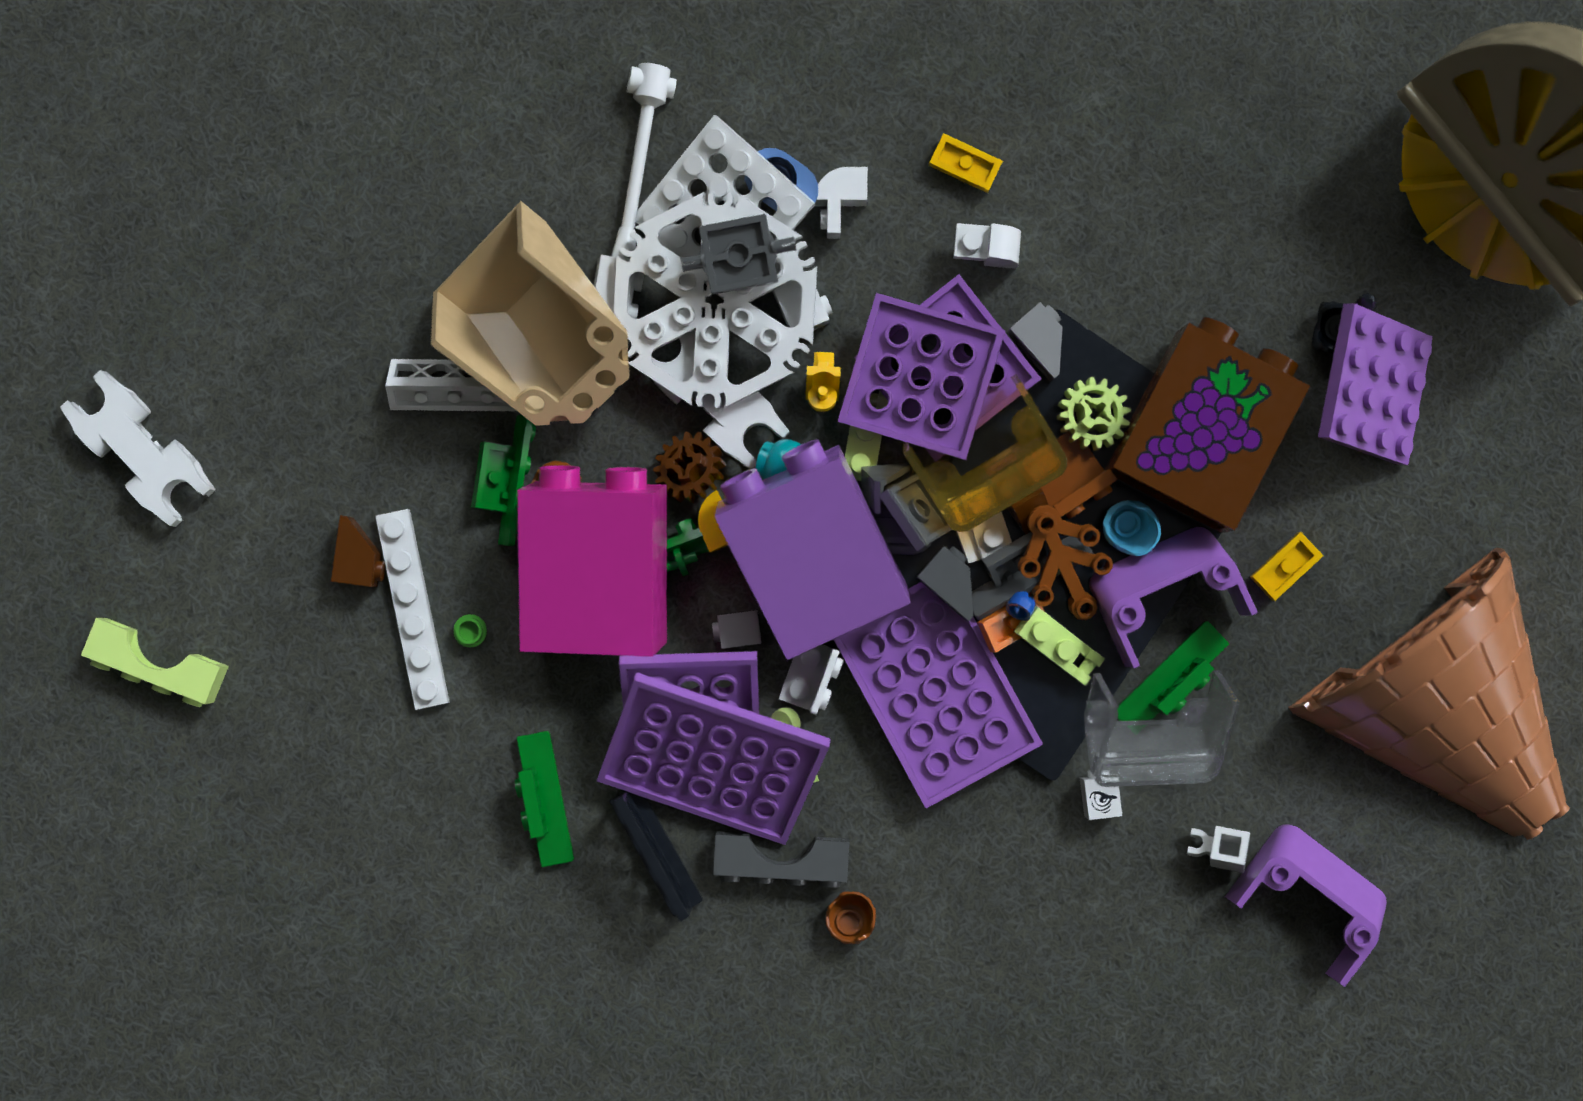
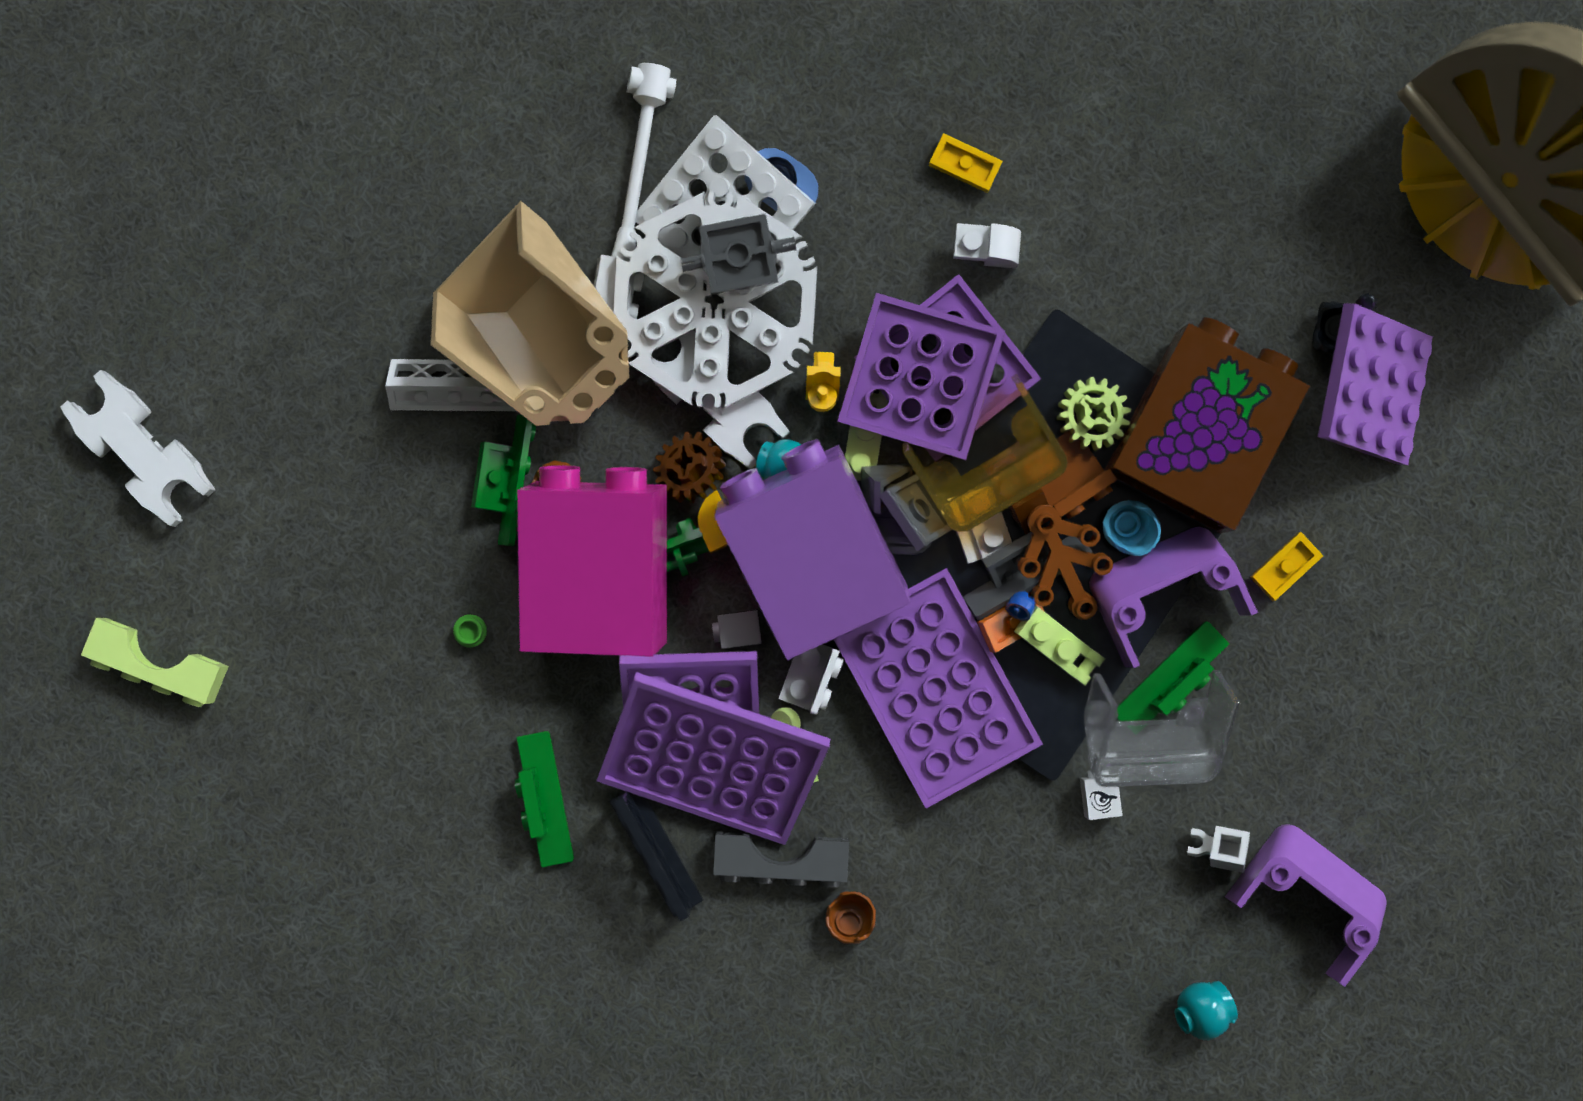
reddish brown slope [331,515,385,587] -> none
white plate [376,509,450,710] -> none
white slope [772,281,833,330] -> none
white brick [814,167,868,239] -> none
dark grey slope [916,546,973,621] -> none
light grey slope [1007,302,1062,382] -> none
nougat cone [1288,548,1570,840] -> none
none -> teal piece [1174,981,1238,1040]

